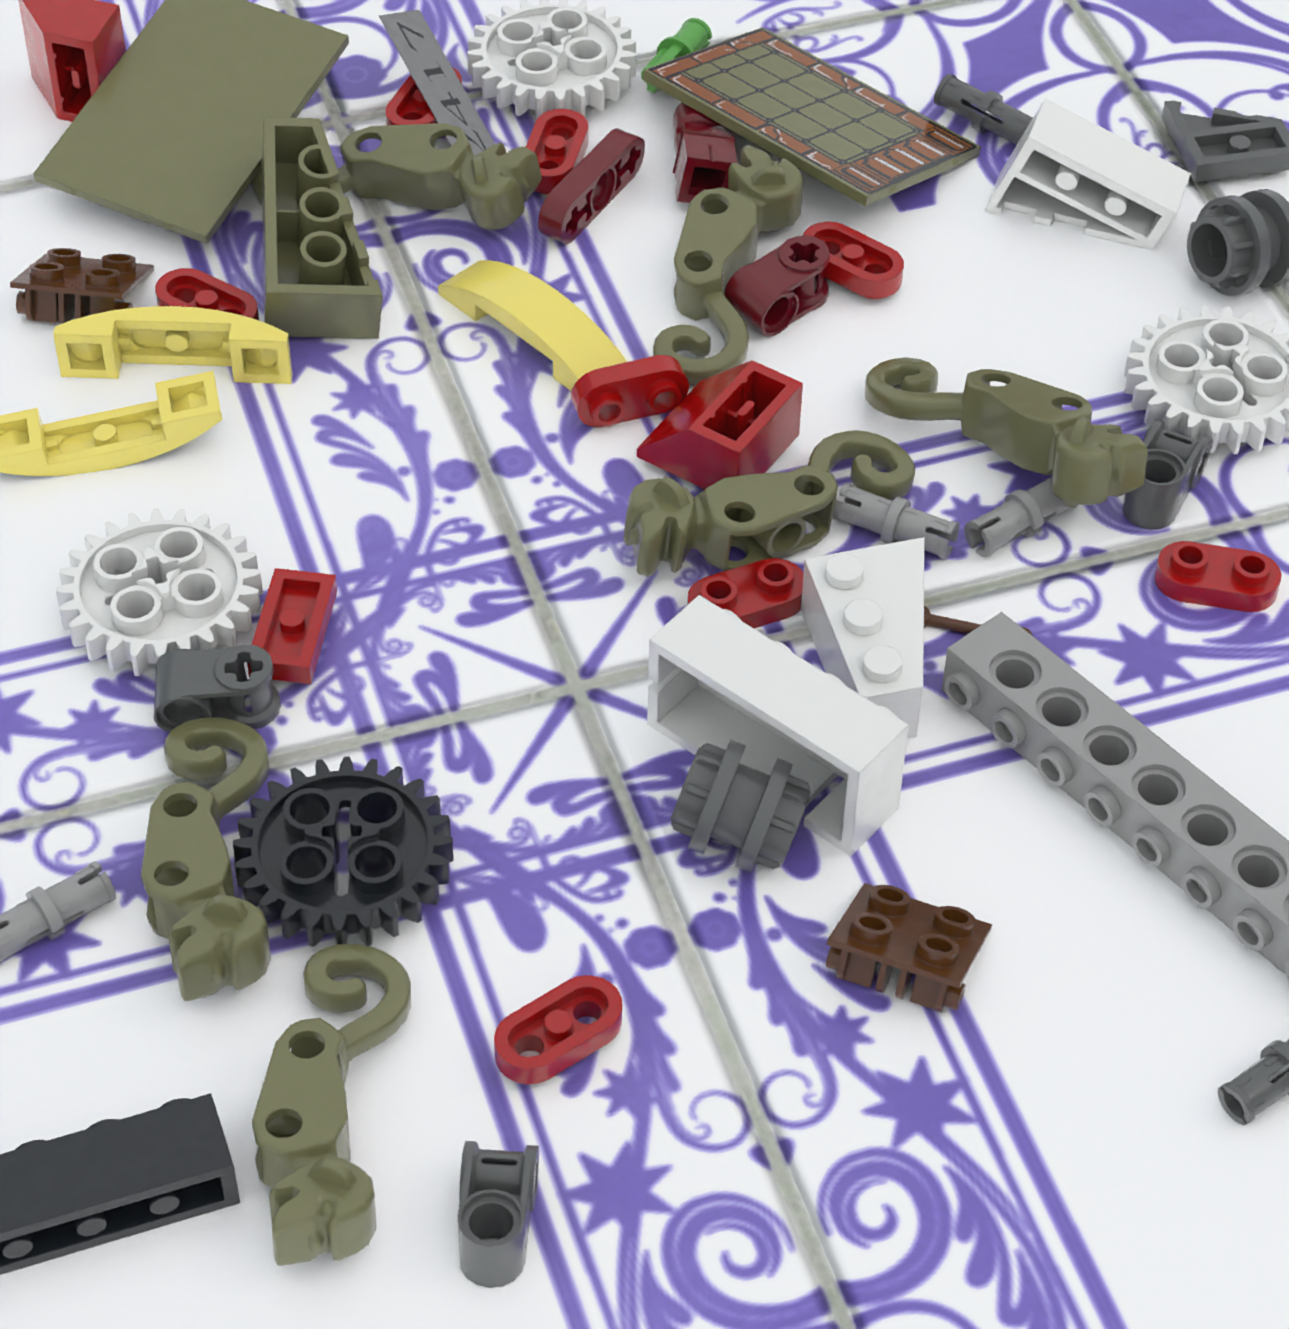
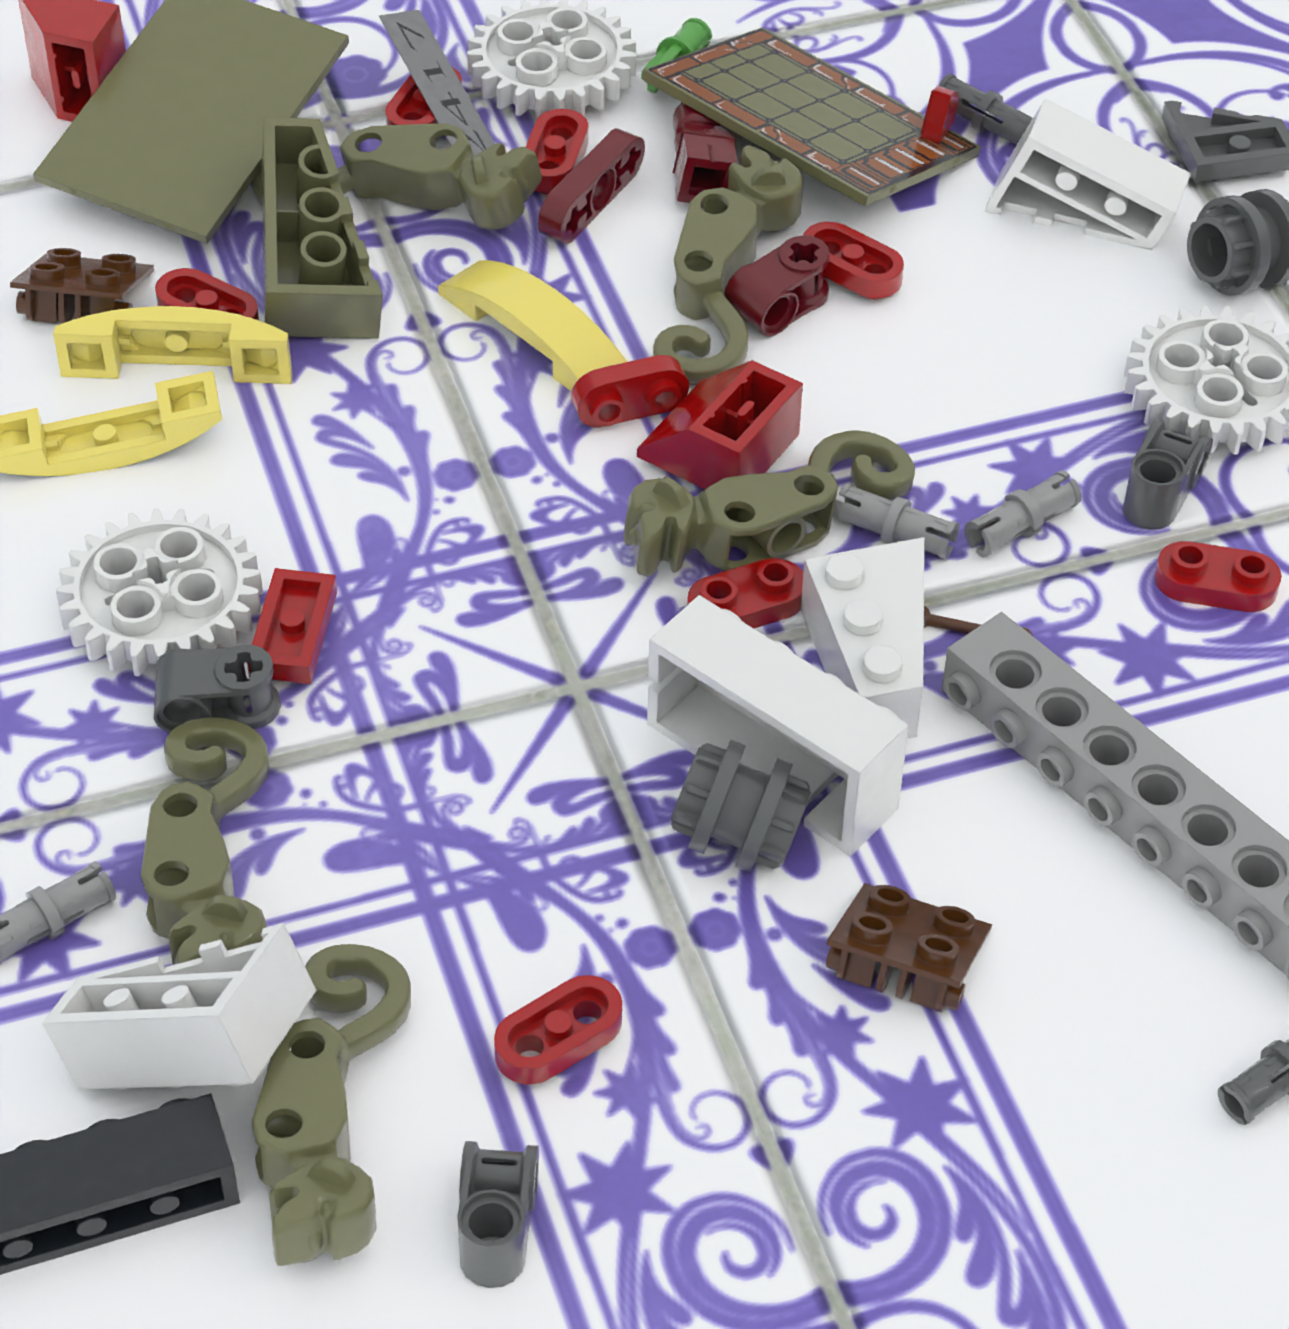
black gear [233,756,454,947] -> none
olive animal [864,357,1148,508] -> none
none -> white wedge [42,923,317,1090]
none -> red tile [921,86,959,143]

